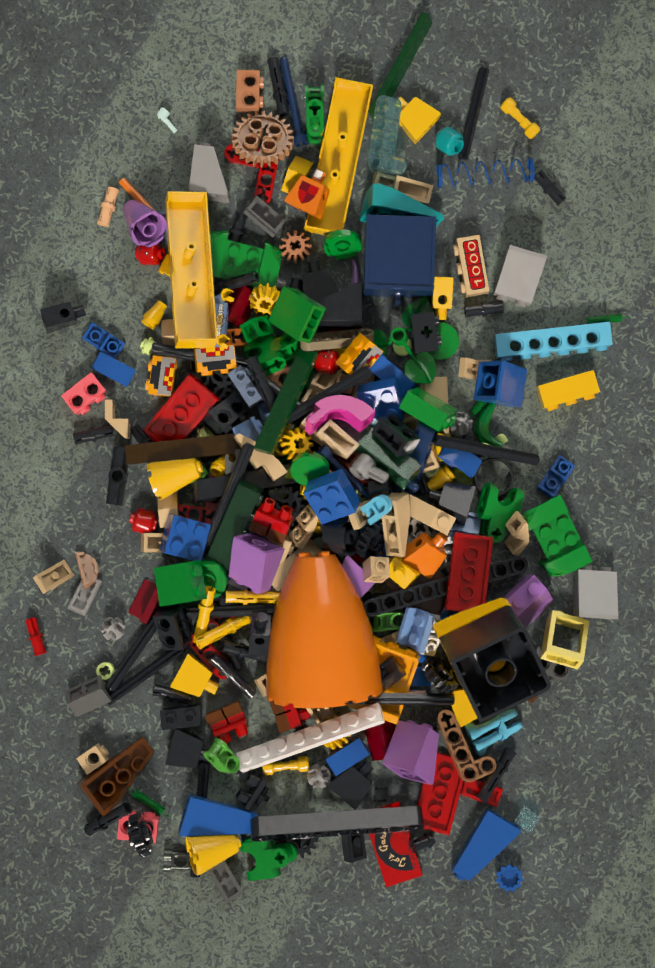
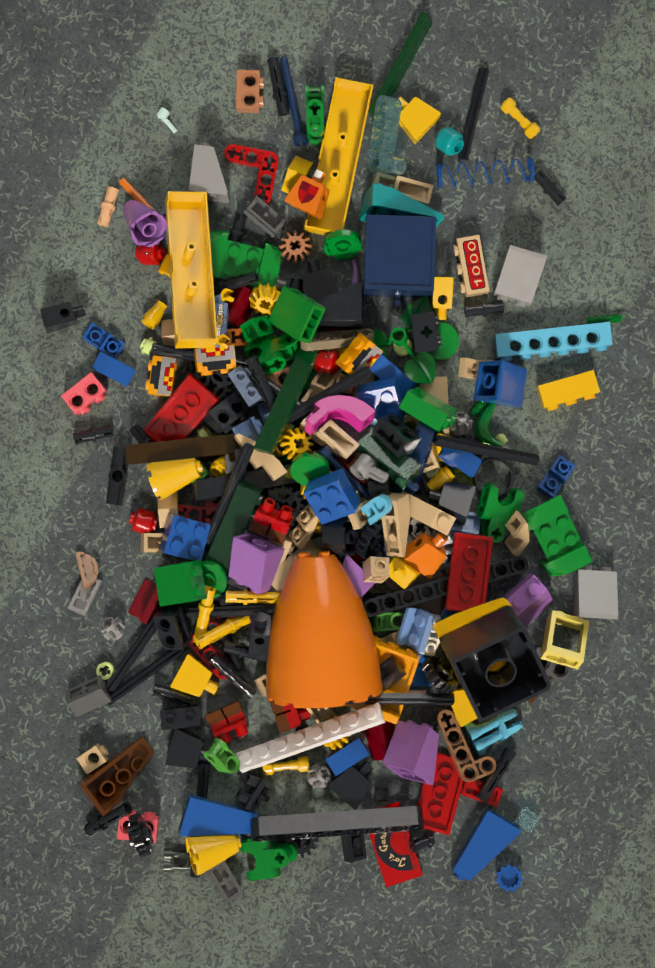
red axle [25,617,47,656] -> none
tan slope [33,560,75,594] -> none
tan slope [105,400,131,439] -> none
green piece [127,787,169,817] -> none
medium nougat gear [232,111,294,167] -> none

